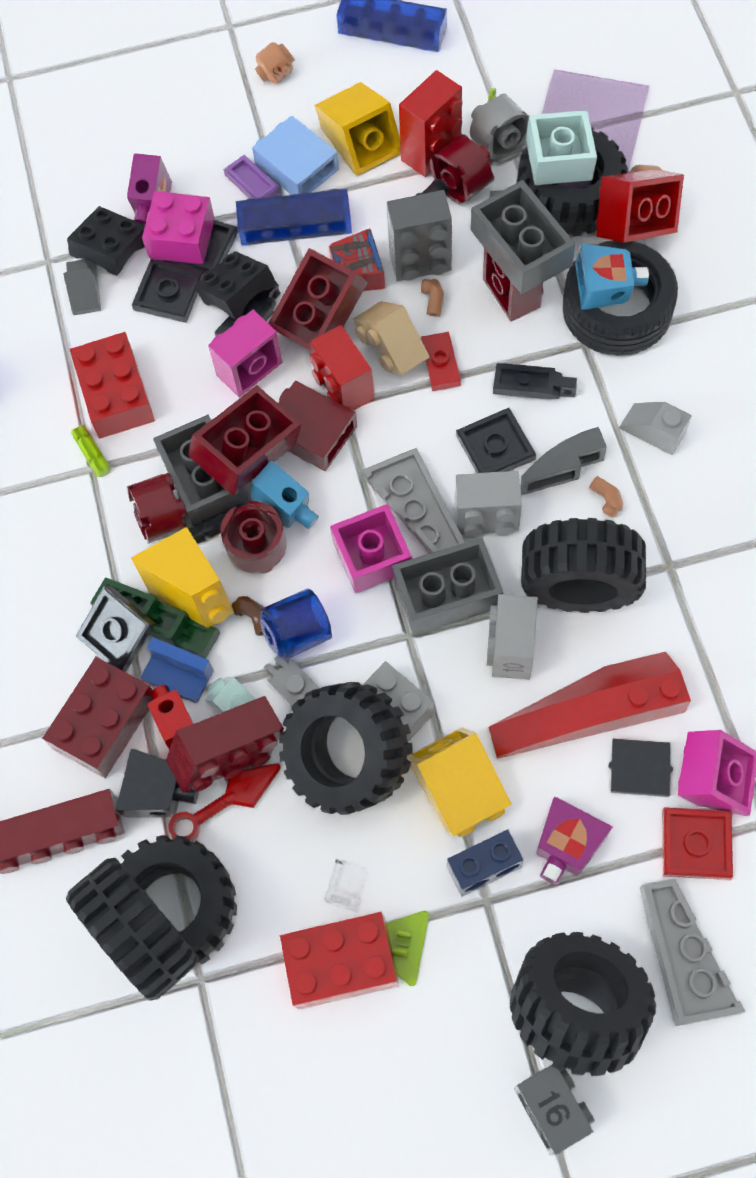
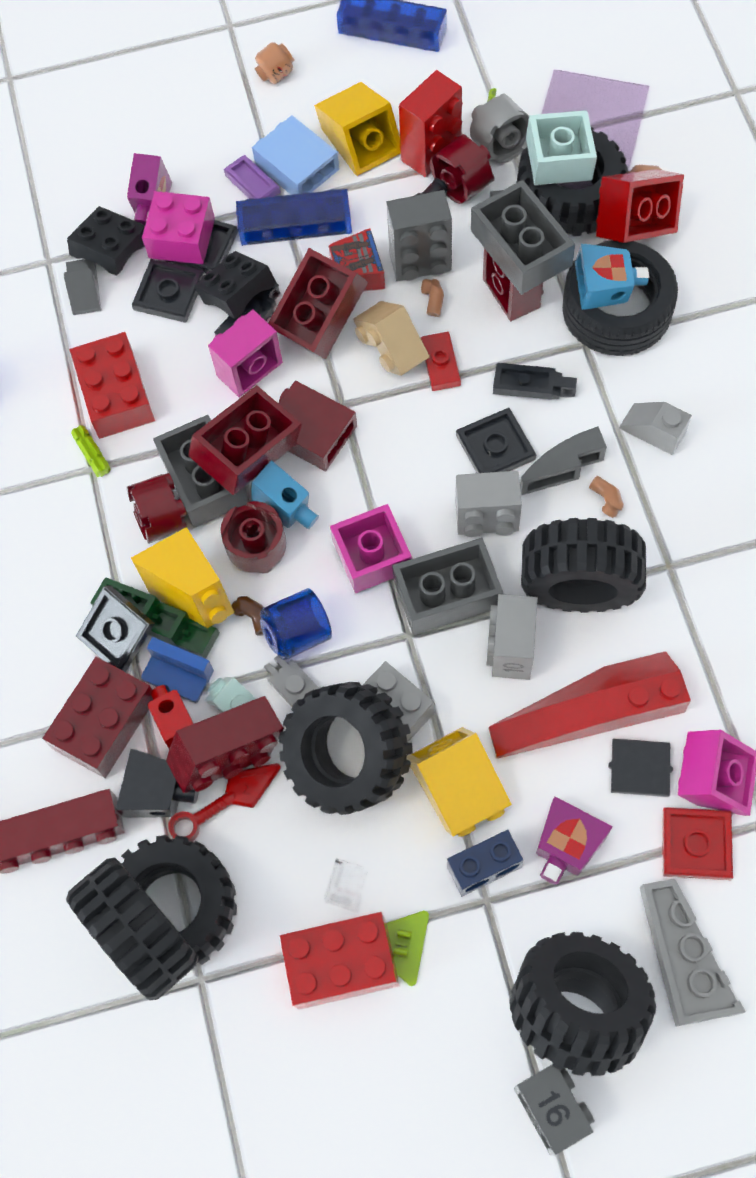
black axle [188,505,240,544] -> none
red brick [309,325,375,411] -> none
light grey wing [361,447,465,553] -> none

